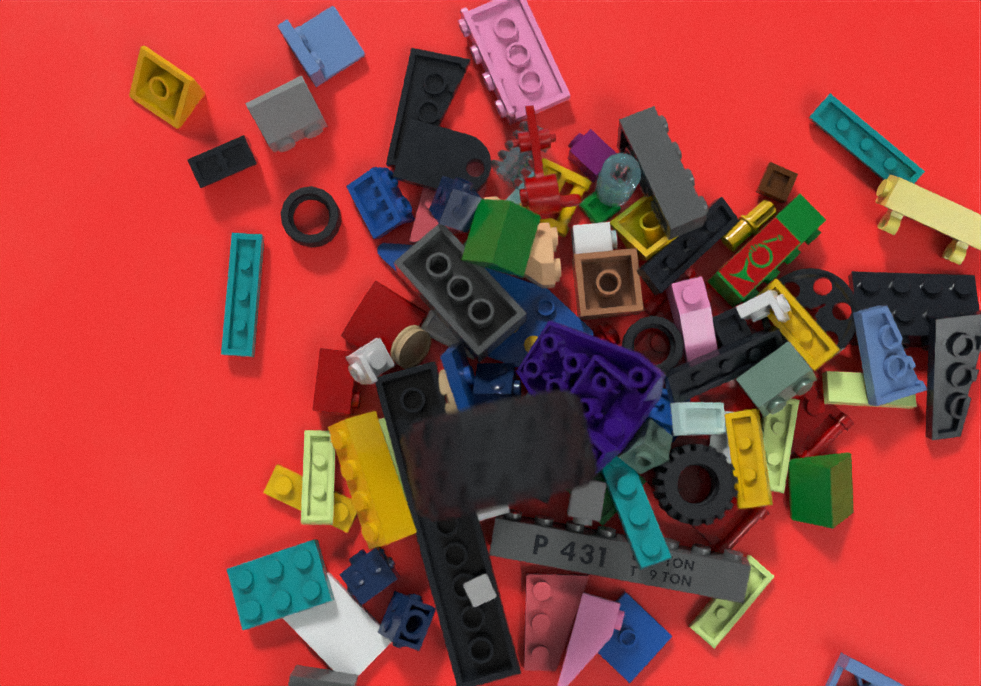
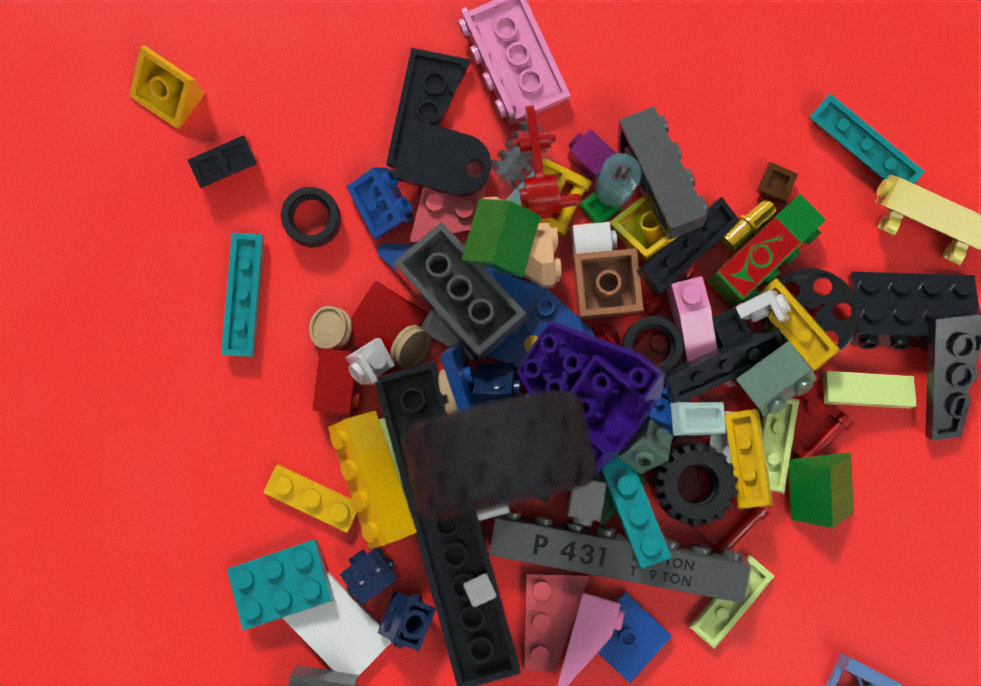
light grey slope [245,75,328,153] -> none
medium blue bracket [277,6,365,87] -> none
yellowish green tile [301,430,335,525] -> none
dark blue head [429,176,482,233] -> none
medium blue wing [853,305,927,406] -> none
none -> tan piece [309,306,352,350]

